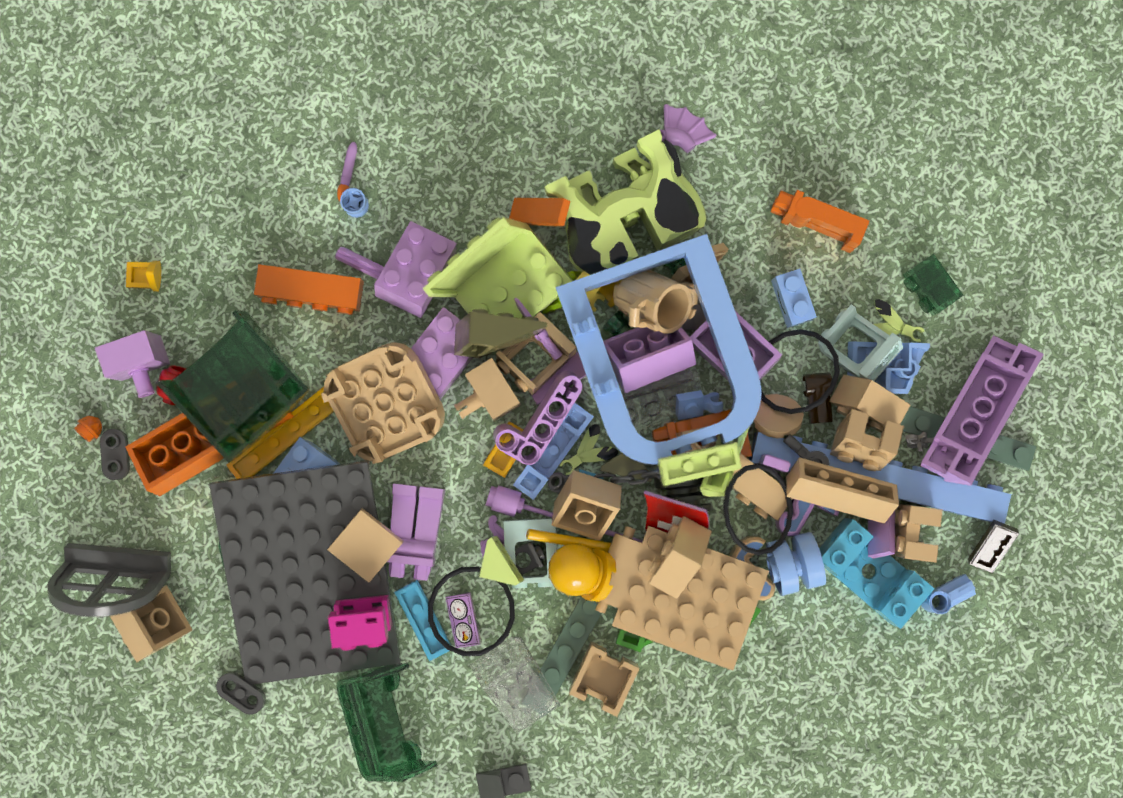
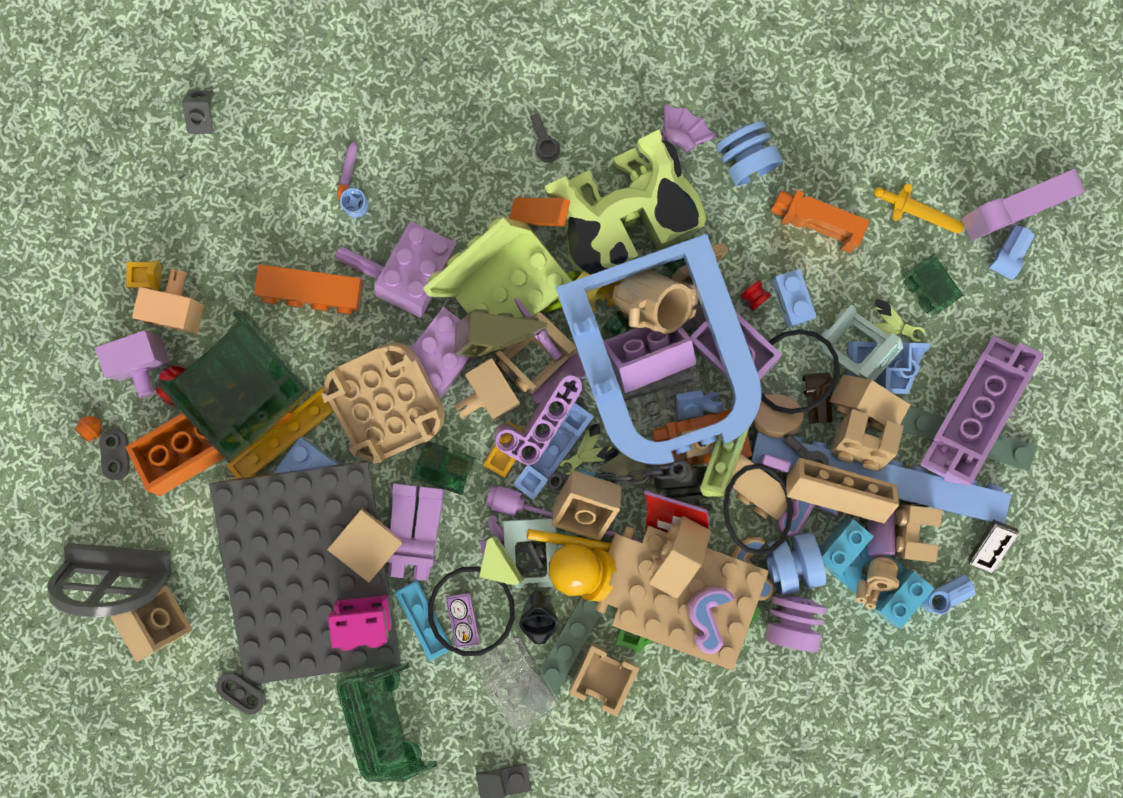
yellowish green tile [657,442,742,486] -> none
light grey plant [906,432,934,452] -> none
none -> light nougat brick [132,269,204,334]
none -> dark grey bracket [182,90,214,134]
none -> clear green piece [413,441,476,495]
none -> black hat [519,591,558,645]
none -> dark grey plate [530,113,561,163]
none -> lavender animal [687,586,736,654]
none -> light blue wheel [716,121,784,186]
none -> red wheel [740,280,772,311]
none -> lavender wheel [764,595,827,652]
none -> tan piece [856,556,899,609]
none -> yellow sword [873,184,963,234]
none -> lavender beam [961,168,1086,242]
none -> light blue piece [988,225,1035,280]

